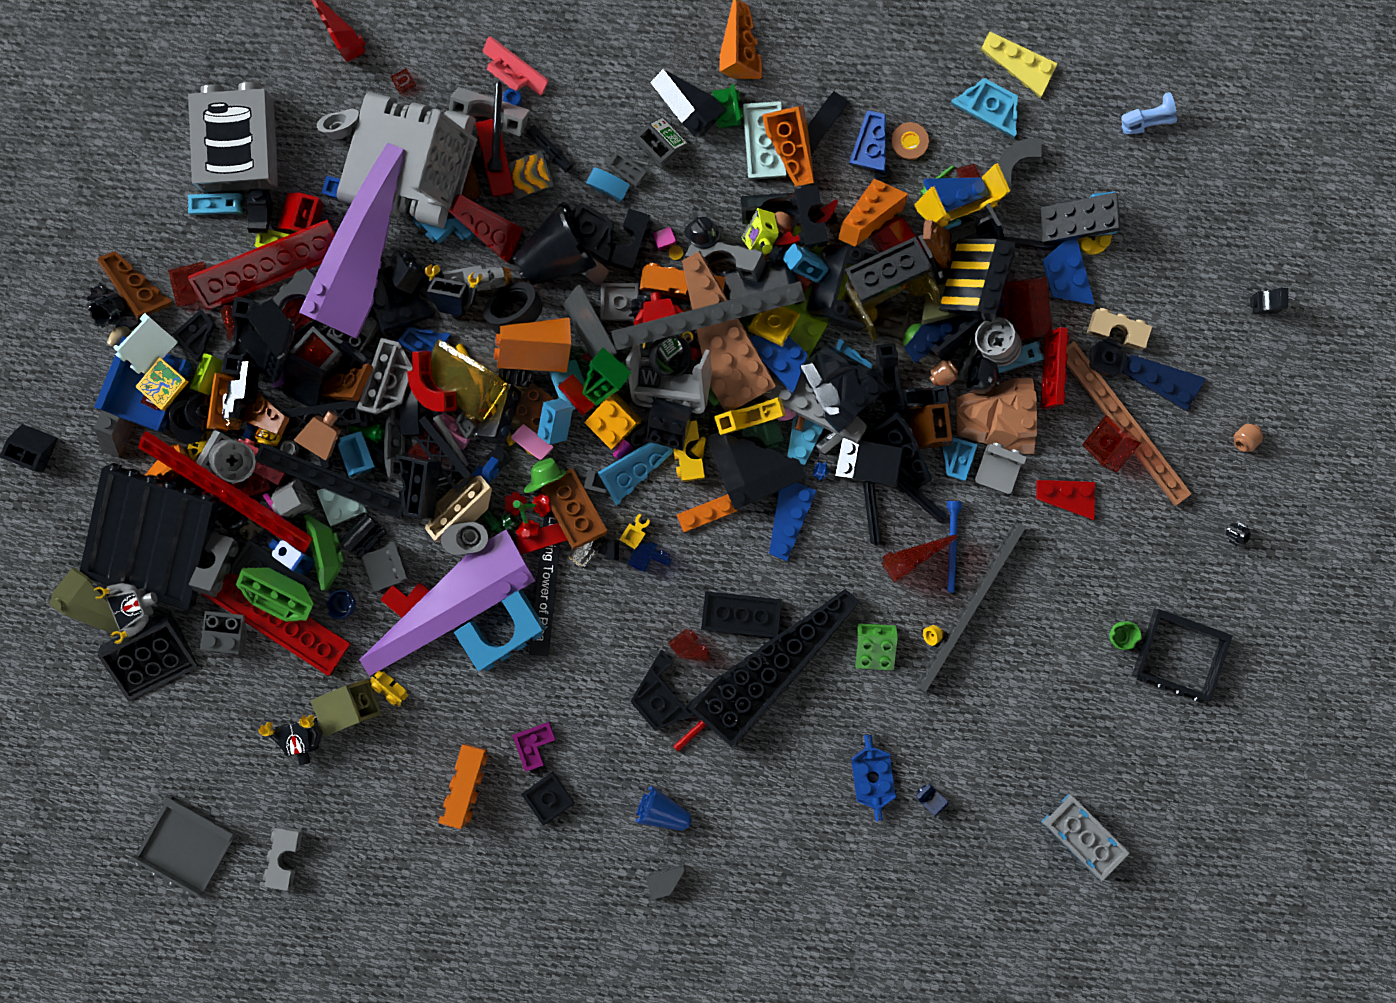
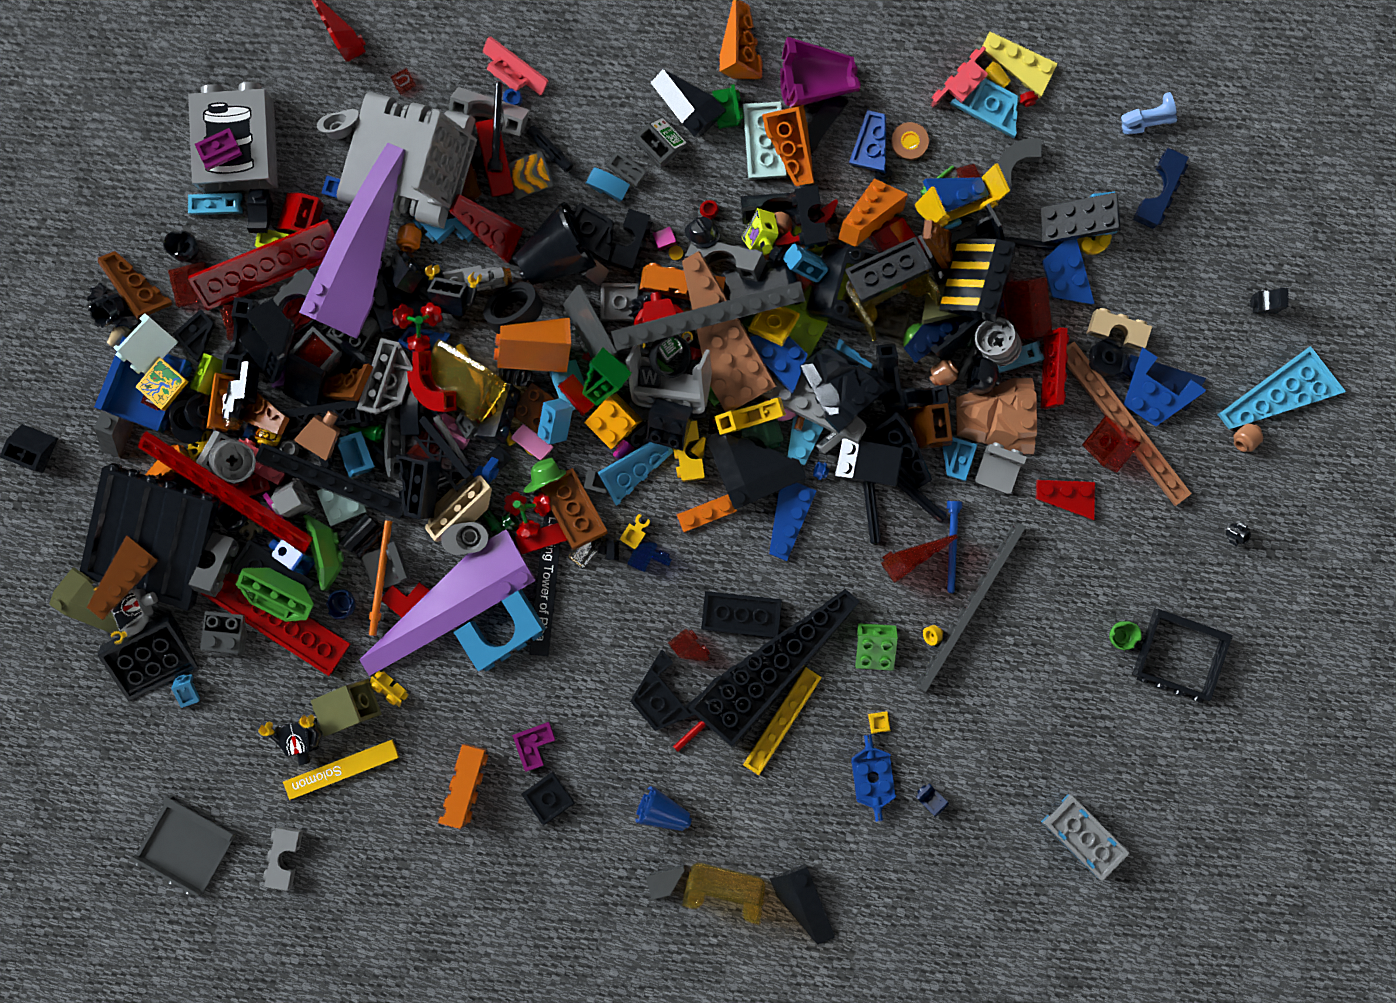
none -> dark orange wing [87,536,158,621]
none -> black hair [163,230,199,262]
none -> dark azure bracket [171,674,200,708]
none -> magenta plate [195,128,243,171]
none -> yellow tile [283,739,399,800]
none -> orange bar [369,520,393,636]
none -> red plant [393,302,443,351]
none -> orange head [396,223,422,253]
none -> clear yellow windscreen [682,863,765,925]
none -> red plate [700,200,719,219]
none -> yellow tile [743,667,822,775]
none -> black wedge [770,864,835,945]
none -> magenta cone [780,37,861,107]
none -> yellow tile [868,711,891,734]
none -> coral bracket [931,46,988,108]
none -> yellow cone [984,61,1011,88]
none -> red plate [1019,91,1039,107]
none -> blue wing [1124,347,1206,426]
none -> dark blue arch [1133,148,1189,229]
none -> medium azure wing [1217,346,1346,430]

